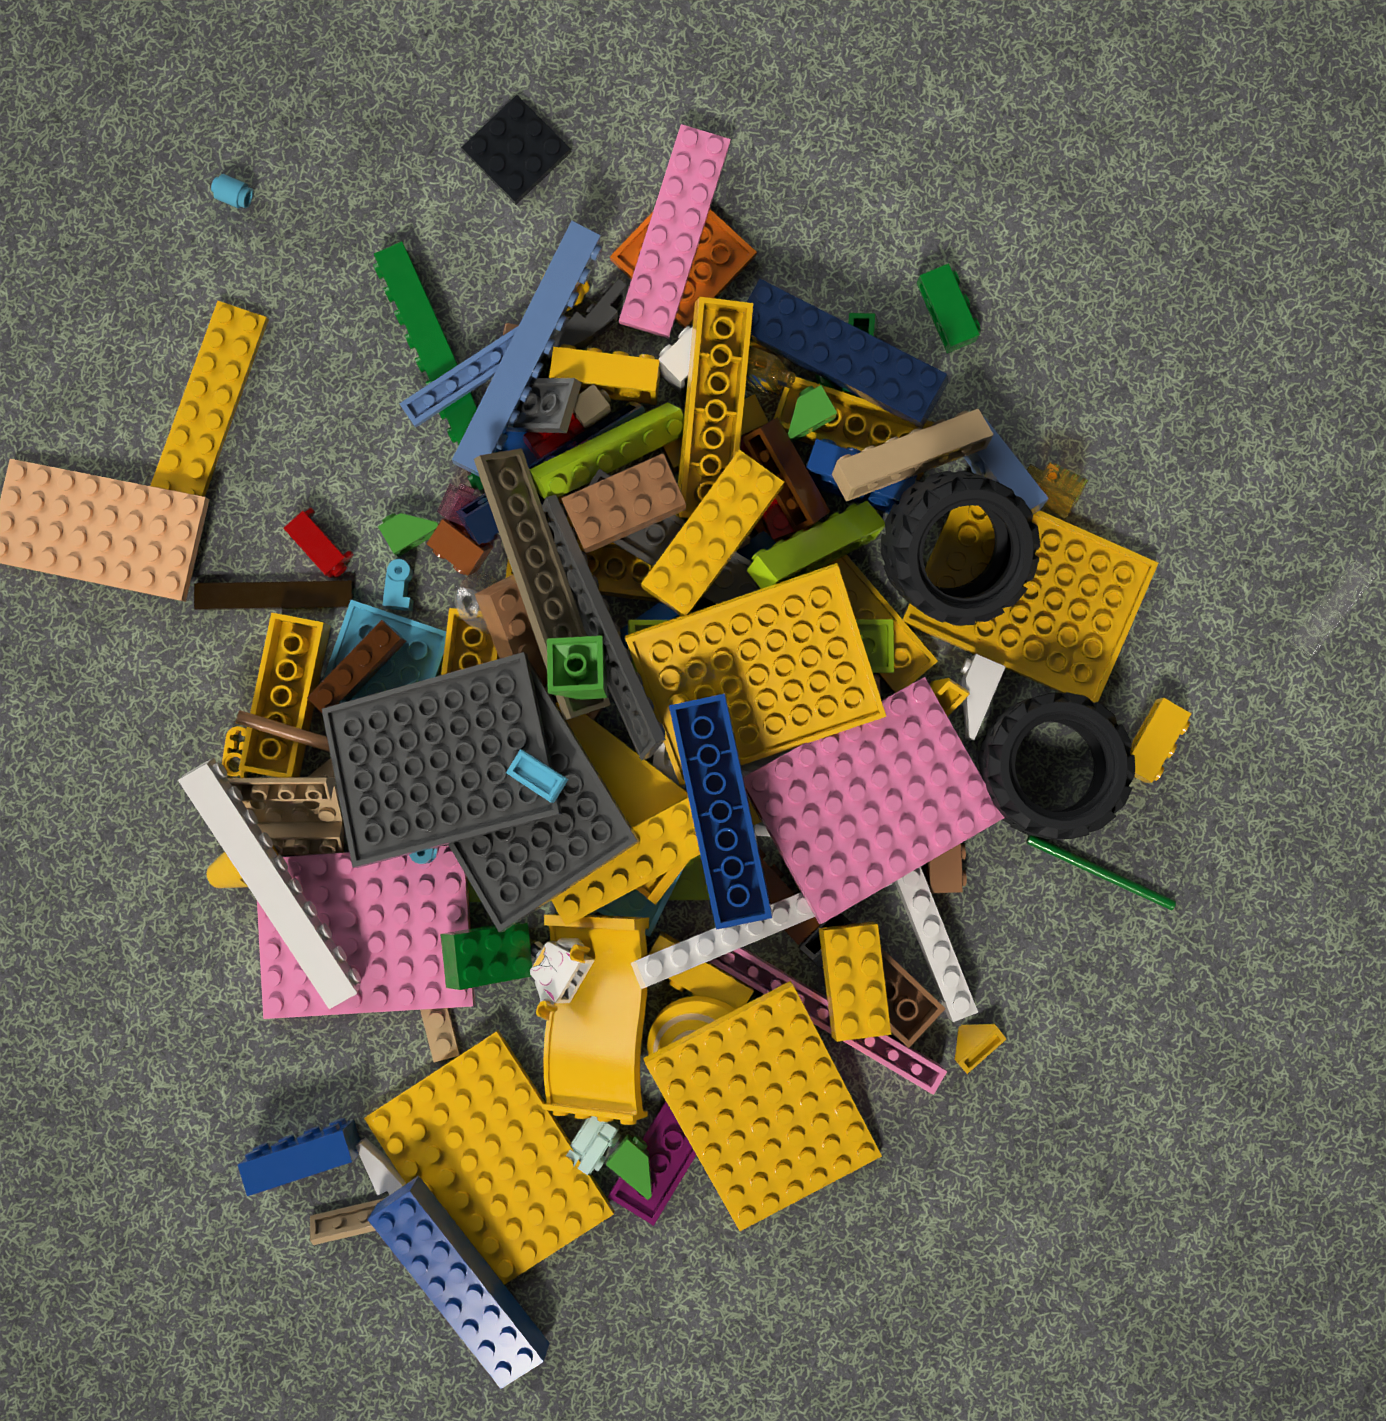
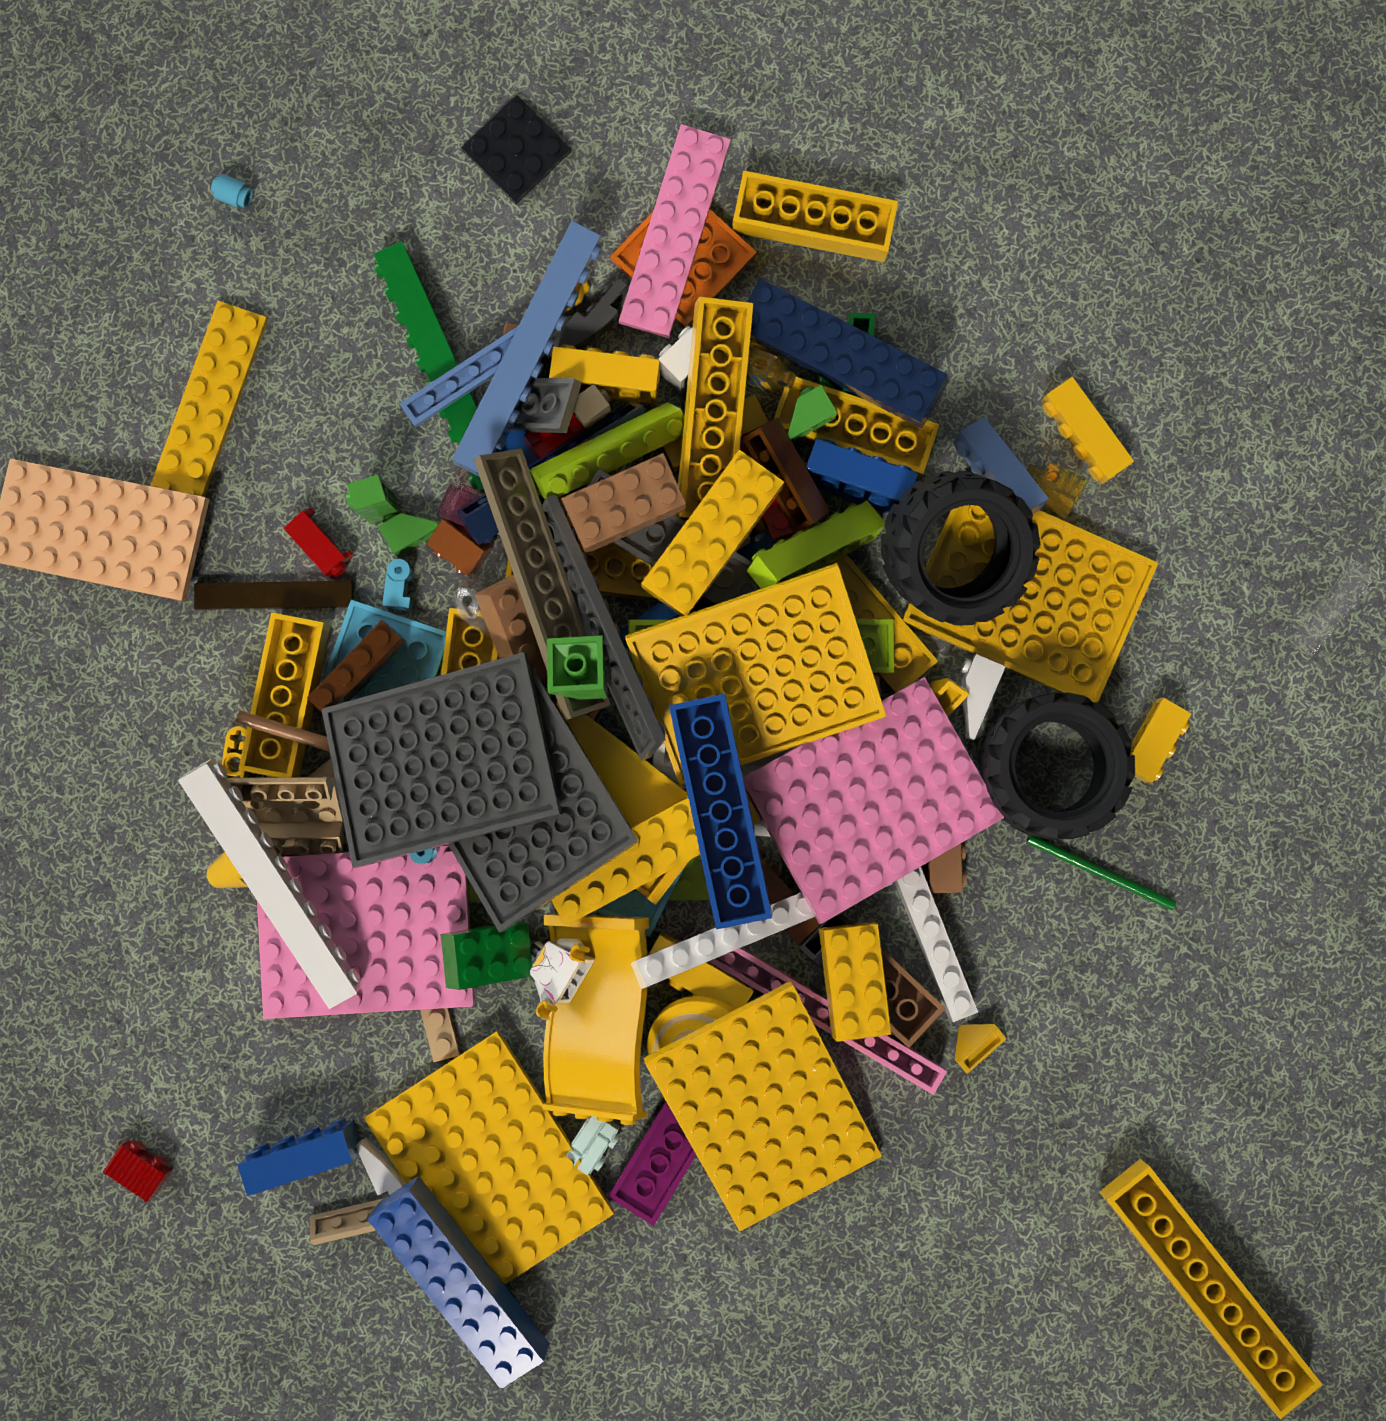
medium azure tile [506,749,568,803] -> none
bright green slope [606,1134,652,1200] -> none
tan brick [832,409,994,502] -> none
green brick [916,263,981,354] -> none
none -> red brick [103,1140,173,1202]
none -> bright green brick [345,475,400,524]
none -> yellow brick [732,170,898,262]
none -> yellow brick [1041,377,1134,485]
none -> yellow brick [1099,1159,1323,1420]

